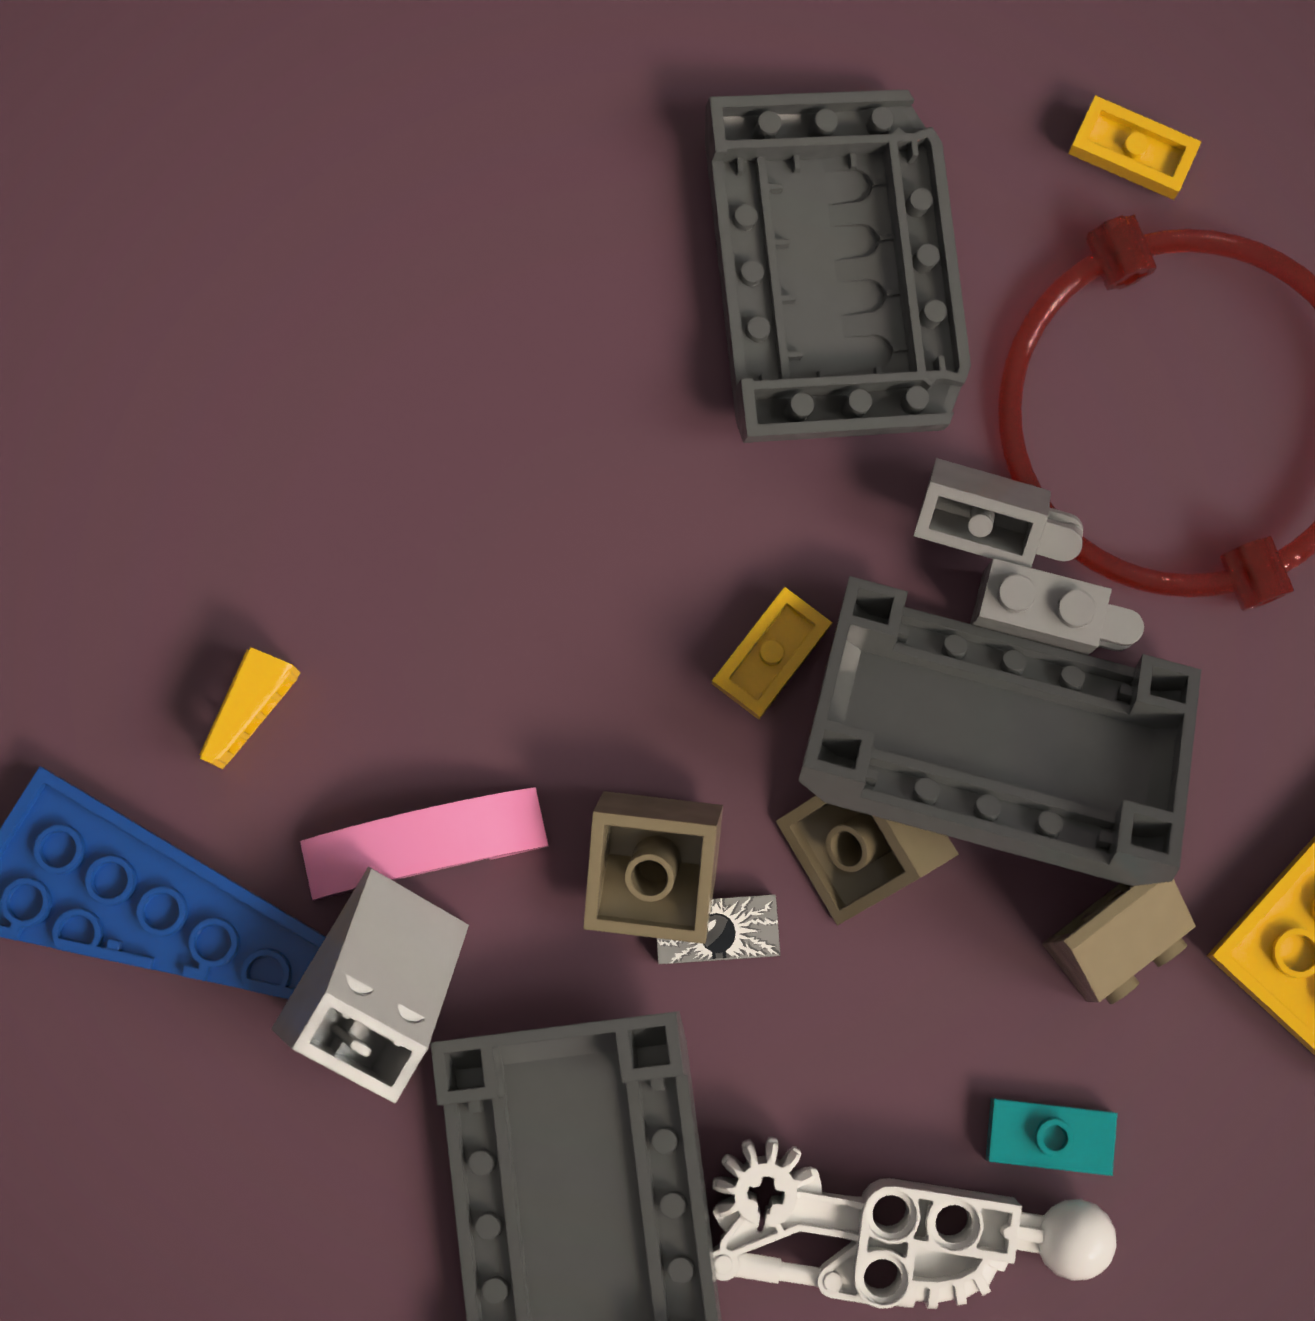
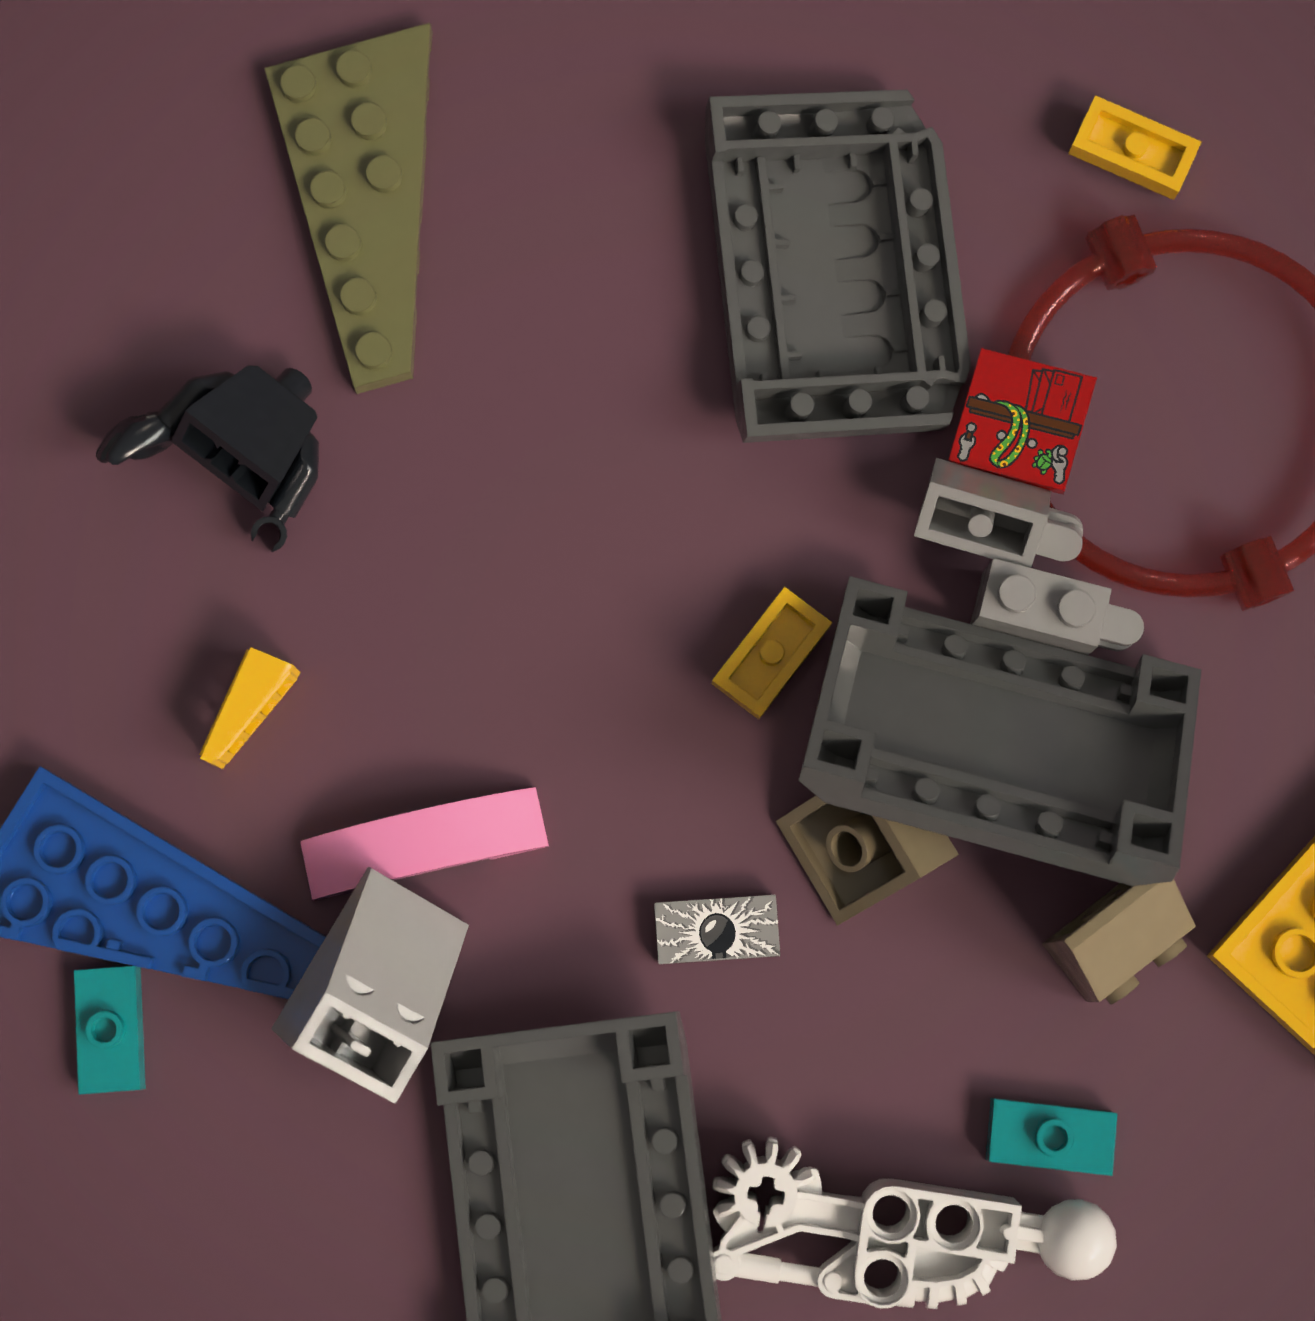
dark tan slope [583,791,723,944] -> none
none -> teal plate [74,966,146,1095]
none -> black torso [96,365,319,552]
none -> olive wing [265,23,433,394]
none -> red tile [948,348,1097,495]

